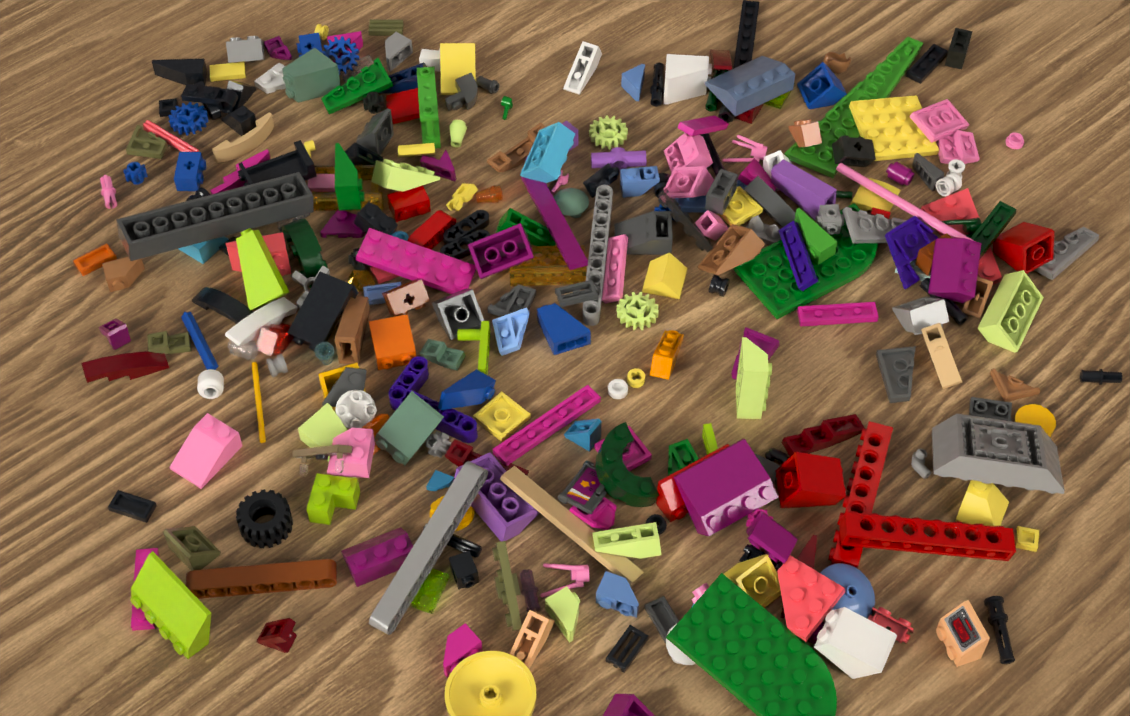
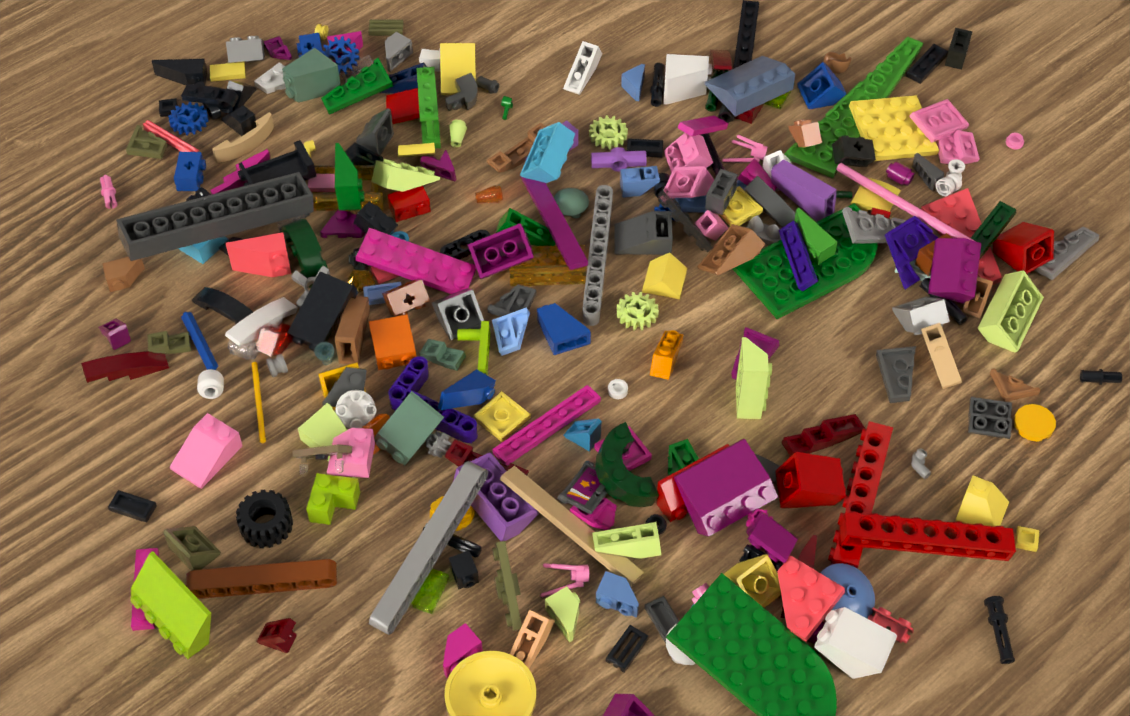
orange tile [73,244,117,276] -> none
blue gear [123,162,148,184] -> none
lime slope [236,228,290,310] -> none
magenta slope [341,527,413,587] -> none
pearl dark grey gear [363,92,385,114] -> none
red beam [407,210,456,250] -> none
dark azure tile [426,470,454,491] -> none
black beam [443,210,489,245] -> none
light yellow plate [446,183,478,211] -> none
axle [520,569,541,612] -> none
bright pink hand [550,170,569,194] -> none
dark grey tile [555,280,598,307] -> none
black hinge [583,163,620,198] -> none
bright pink tile [602,234,628,304] -> none
light yellow bush [627,368,645,388] -> none
lime tile [702,423,718,455] -> none
black wheel [709,274,730,297] -> none
black arm [765,448,789,465] -> none
dark pink plate [797,302,878,327] -> none
light grey brick [816,204,844,235] -> none
light grey slope [932,414,1065,494] -> none
slope [936,600,990,667] -> none
dark green plant [942,218,982,238] -> none
none -> black tile [627,139,663,158]

